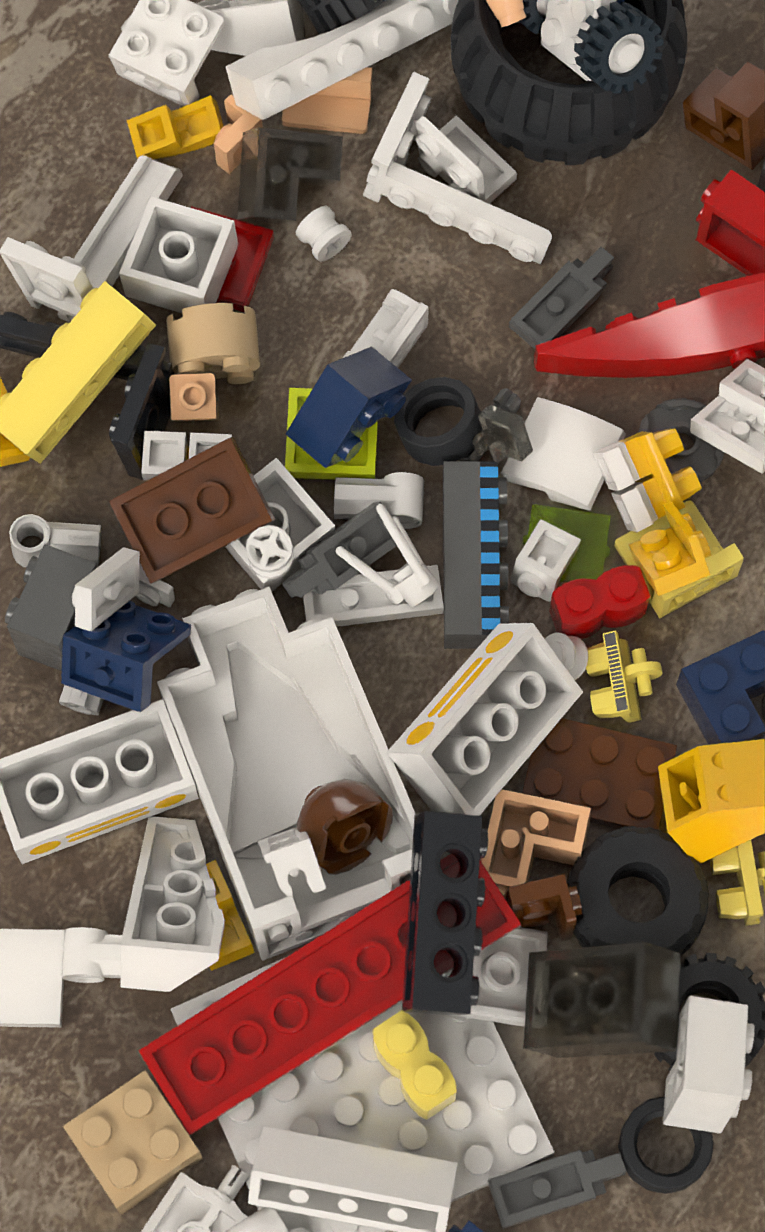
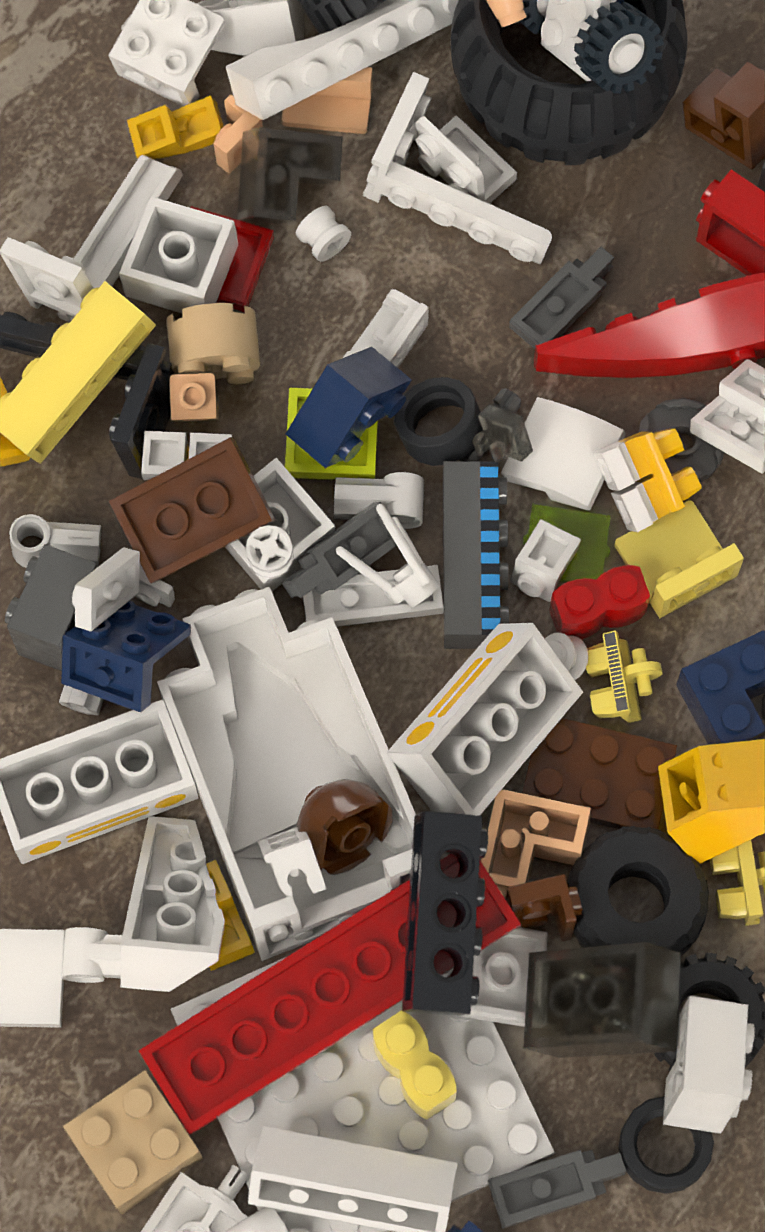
yellow bracket [628,502,711,596] -> none

